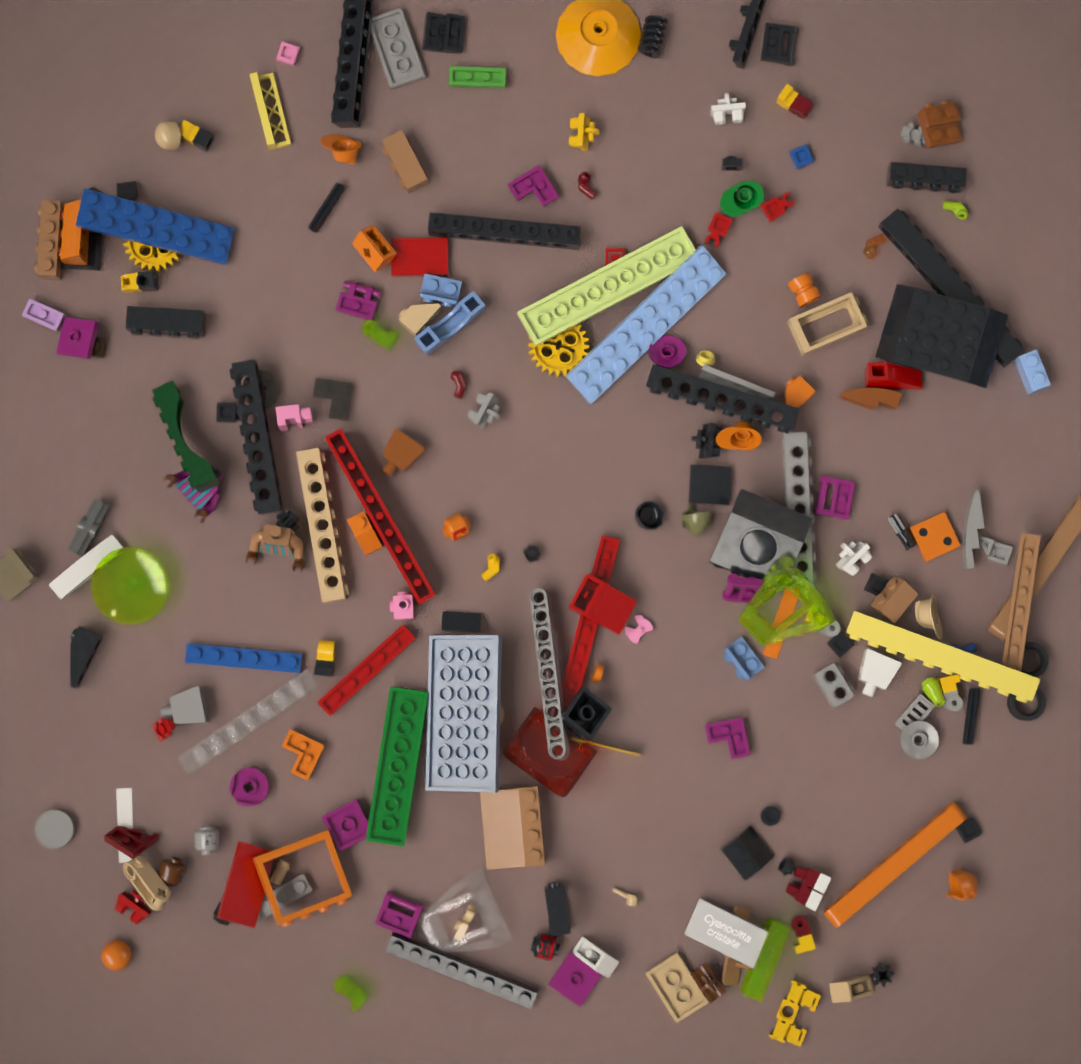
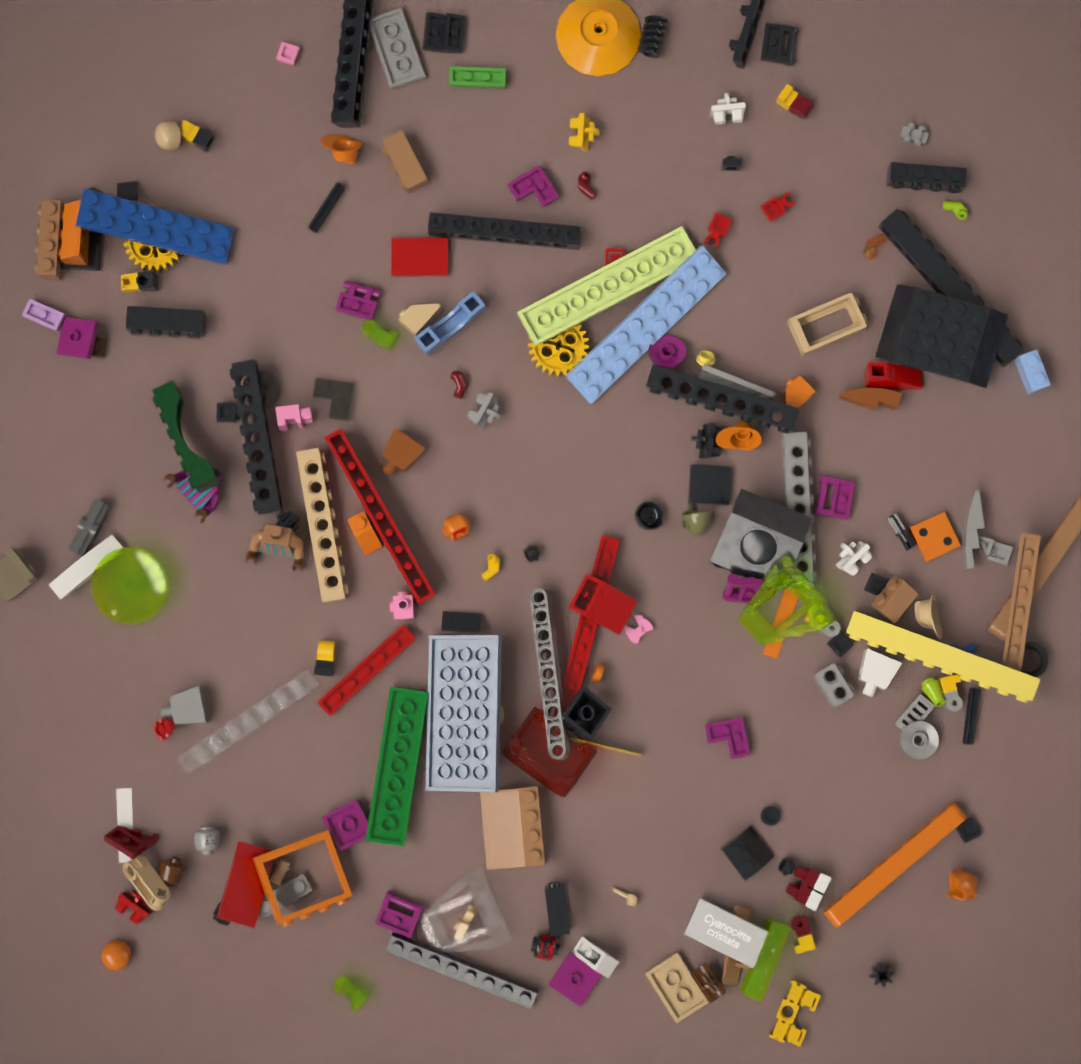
light grey tile [35,810,75,849] -> none
black slope [70,626,103,689] -> none
blue plate [185,643,303,673] -> none
magenta plate [230,768,269,807] -> none
light yellow fence [250,72,291,150] -> none
orange plate [281,729,325,781] -> none
orange brick [352,224,397,272] -> none
medium blue bracket [420,273,462,307] -> none
green piece [720,180,764,217] -> none
medium blue bracket [723,636,765,681] -> none
orange wheel [787,272,822,308] -> none
blue tile [789,144,814,170] -> none
tan slope [829,974,874,1003] -> none
dark orange plate [917,100,963,149] -> none
black tyre [1007,687,1046,721] -> none

